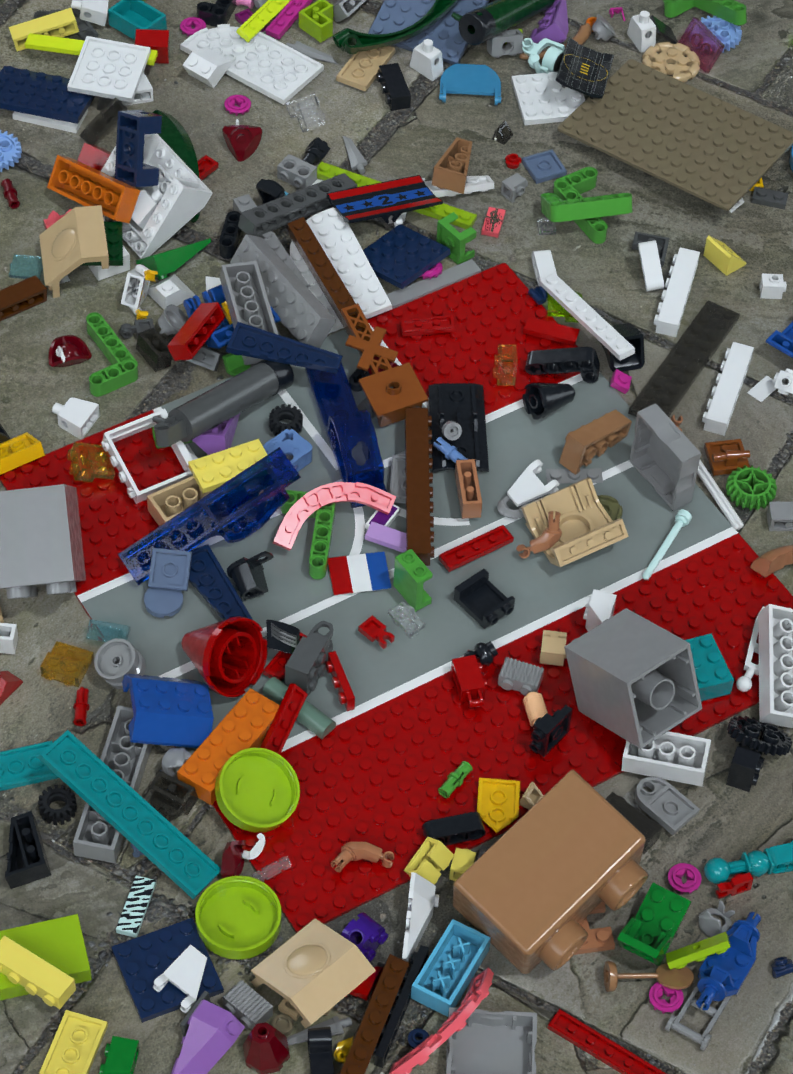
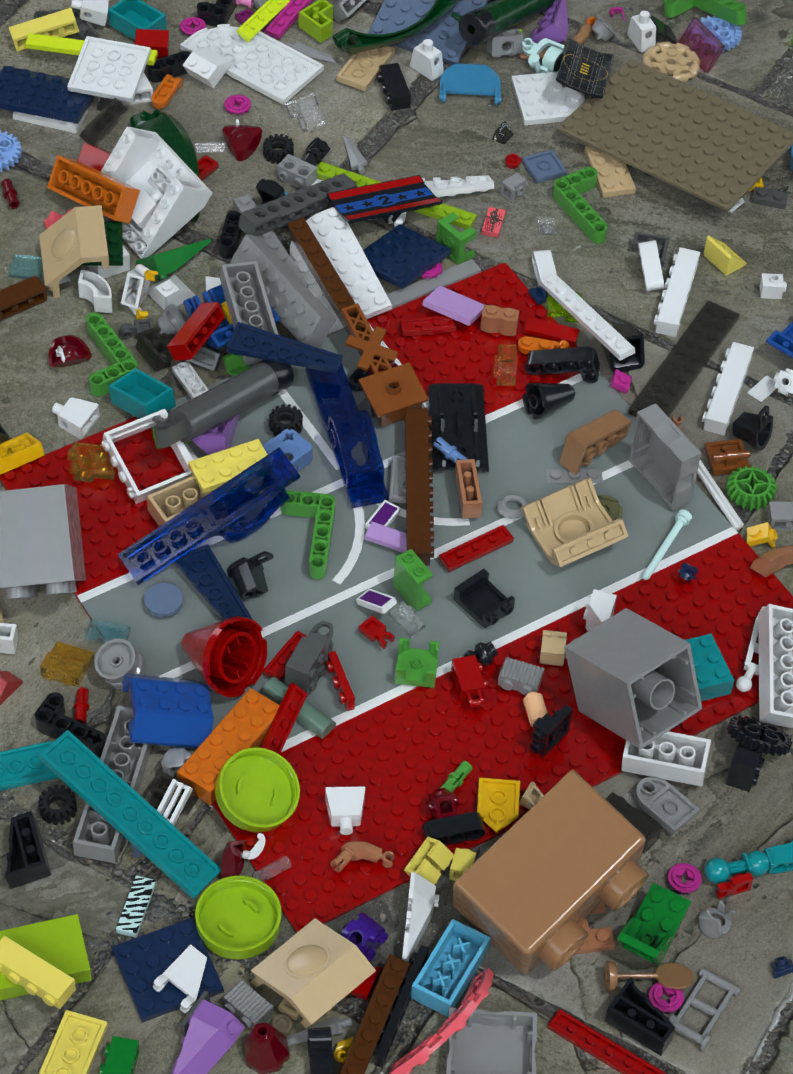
dark blue plate [115,109,162,187] -> none
sand blue tile [148,548,192,591] -> none
black sticker [266,619,300,654] -> none
plate [272,481,396,551] -> none
sticker [328,551,392,595] -> none
dark blue plate [408,1028,429,1049] -> none
medium nougat wedge [432,137,473,194] -> none
light grey tile [442,421,462,441] -> none
white flag [507,459,560,507] -> none
nougat arm [516,511,562,558] -> none
bright green beam [541,193,633,222] -> none
lime tile [666,932,731,969] -> none
blue plate [696,912,761,1010] -> none
none -> black beam [35,692,106,758]
none -> white brick [78,270,113,313]
none -> teal piece [108,368,176,419]
none -> black beam [148,51,191,83]
none -> orange plate [151,74,183,109]
none -> white tile [157,779,193,826]
none -> white tile [172,361,208,399]
none -> clear axle [193,142,226,153]
none -> black tyre [263,134,294,165]
none -> white torso [325,787,365,835]
none -> tile [356,588,397,614]
none -> bright green panel [395,637,440,688]
none -> lavender tile [423,286,484,326]
none -> dark red brick [426,788,458,819]
none -> nougat brick [481,305,519,336]
none -> orange plate [518,336,569,355]
none -> tan plate [584,146,636,198]
none -> black wedge [605,977,675,1056]
none -> dark blue plate [678,563,698,582]
none -> black container [733,406,773,450]
none -> yellow bracket [747,522,778,548]

